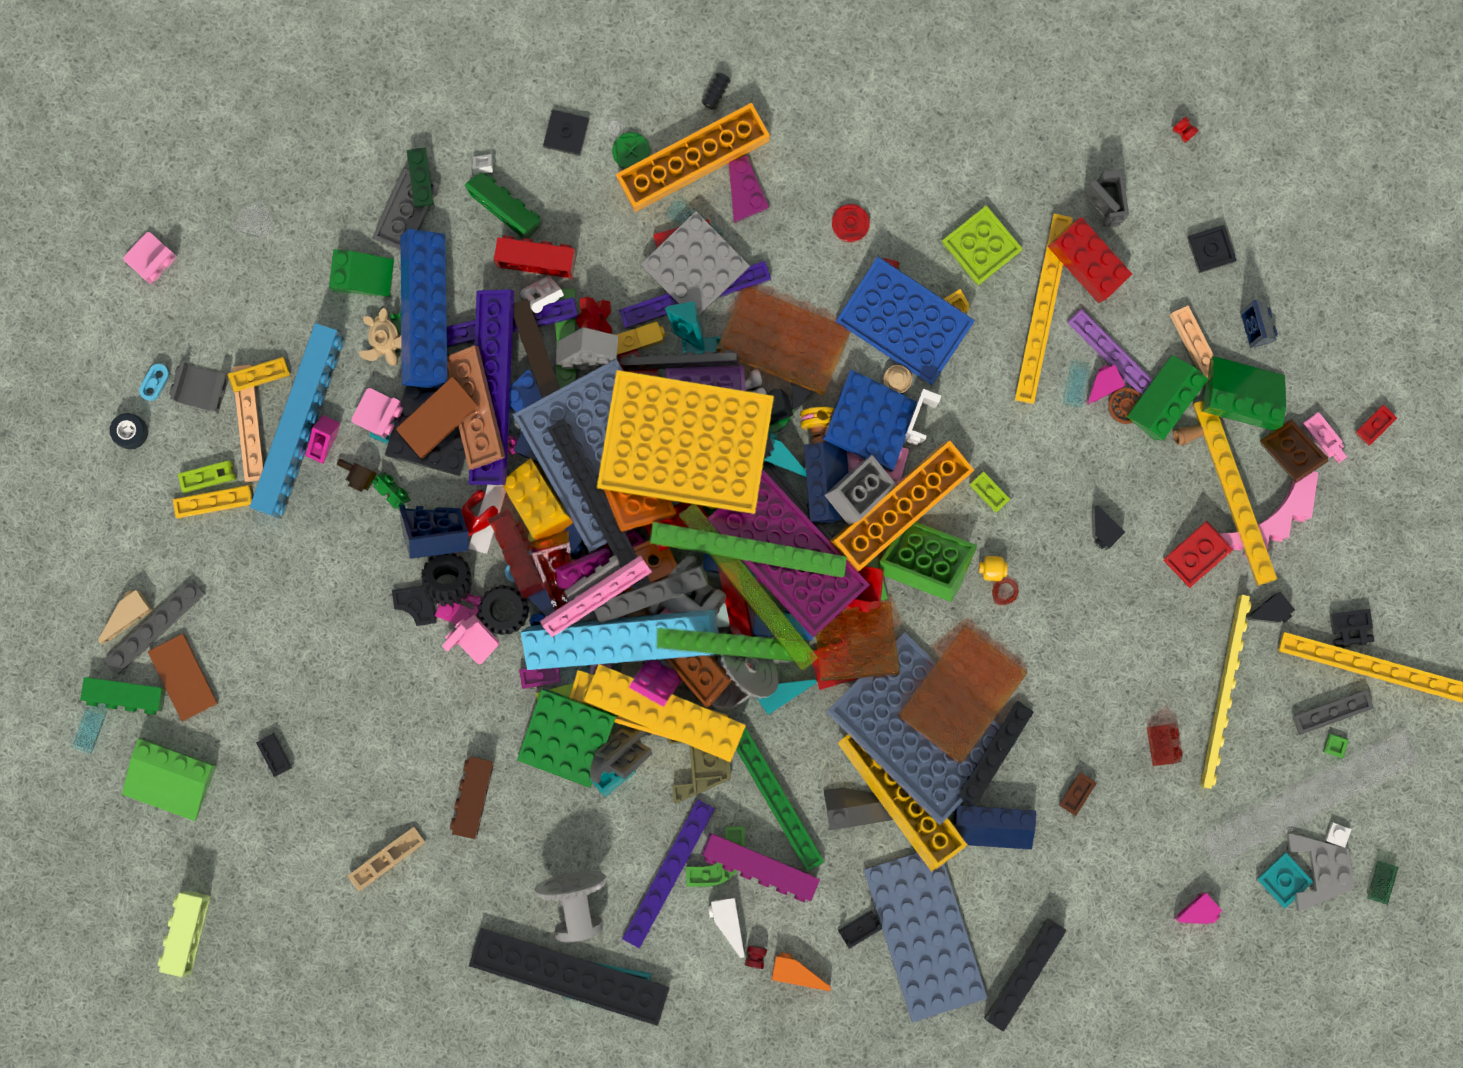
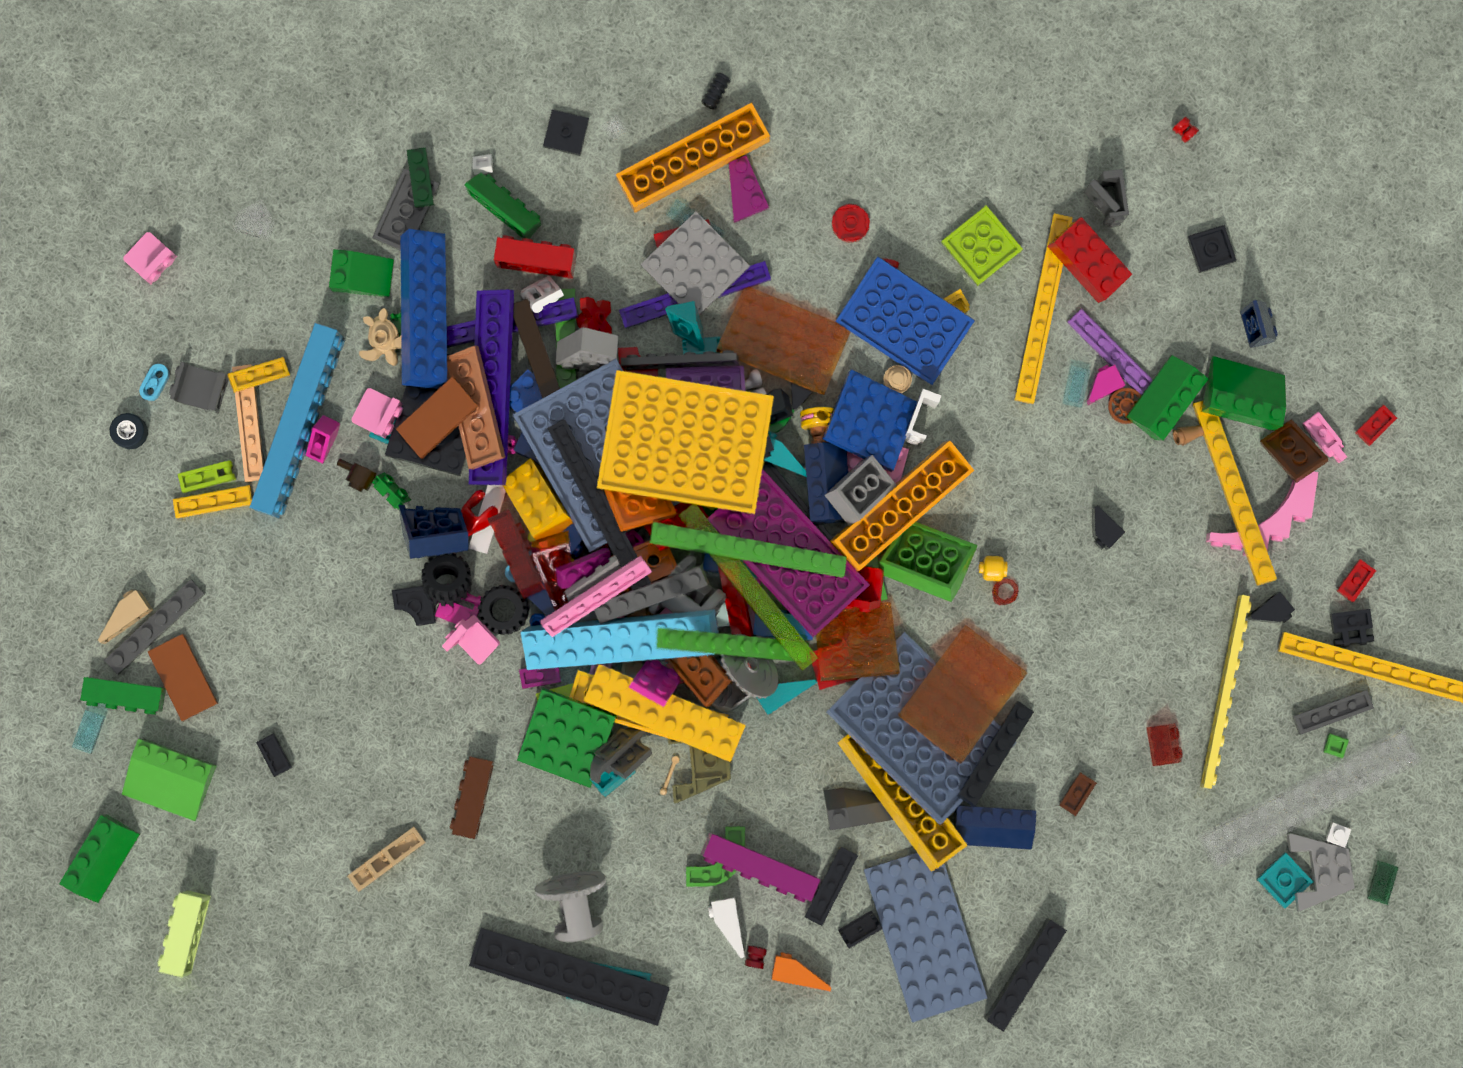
green tile [612,132,650,169] -> none
yellow hinge [617,329,641,355] -> none
dark purple plate [622,799,715,949] -> none
yellow brick [635,322,666,350] -> none
green plate [736,727,824,872] -> none
lime plate [969,471,1011,513] -> none
red tile [1163,520,1234,588] -> none
light nougat plate [1170,305,1222,418] -> none
dark pink slope [1174,892,1222,924] -> none
none -> green slope [59,814,140,903]
none -> tan hinge [660,756,679,795]
none -> black plate [804,846,858,926]
none -> red plate [1336,559,1376,602]

